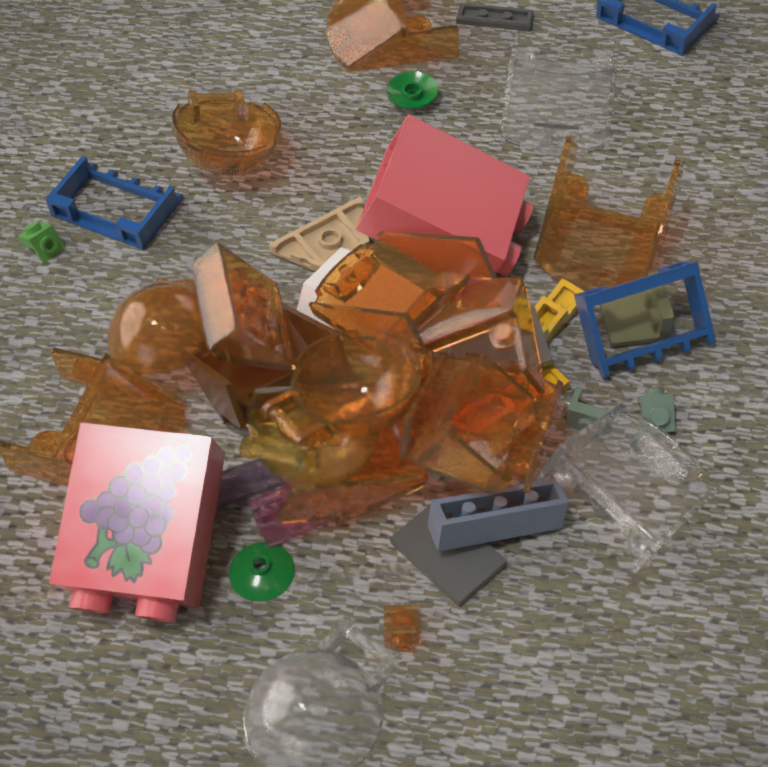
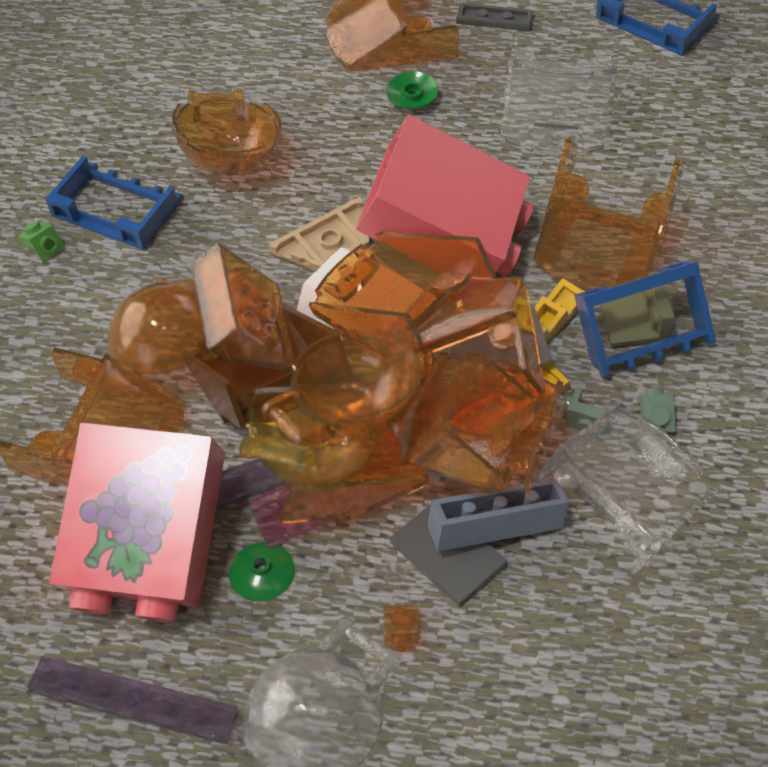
none -> clear purple plate [28,656,239,745]

